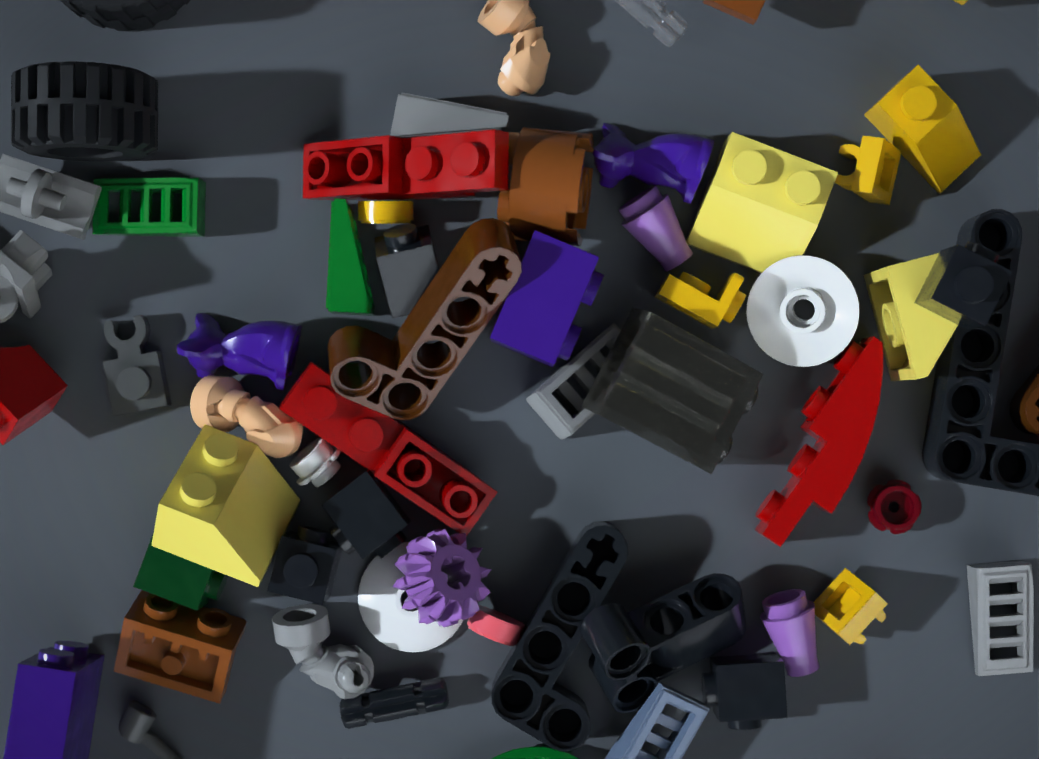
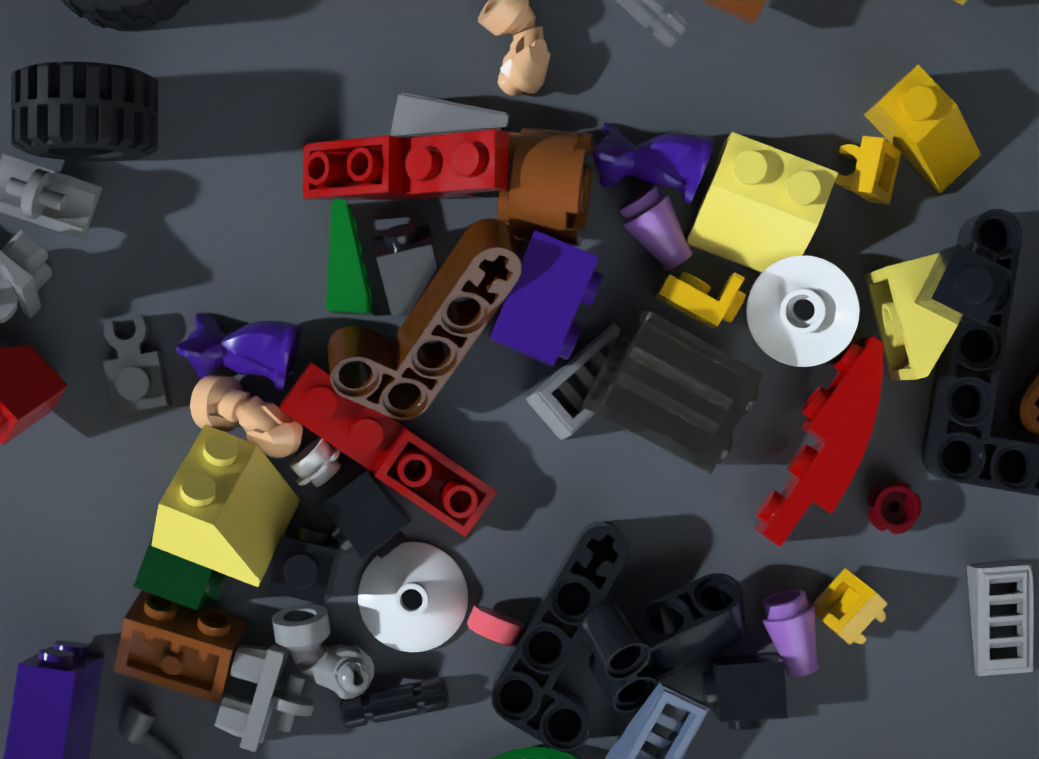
green slope [92,177,206,237] -> none
yellow tile [358,201,414,224] -> none
medium lavender gear [392,529,492,627] -> none
none -> light grey hips [215,642,315,752]

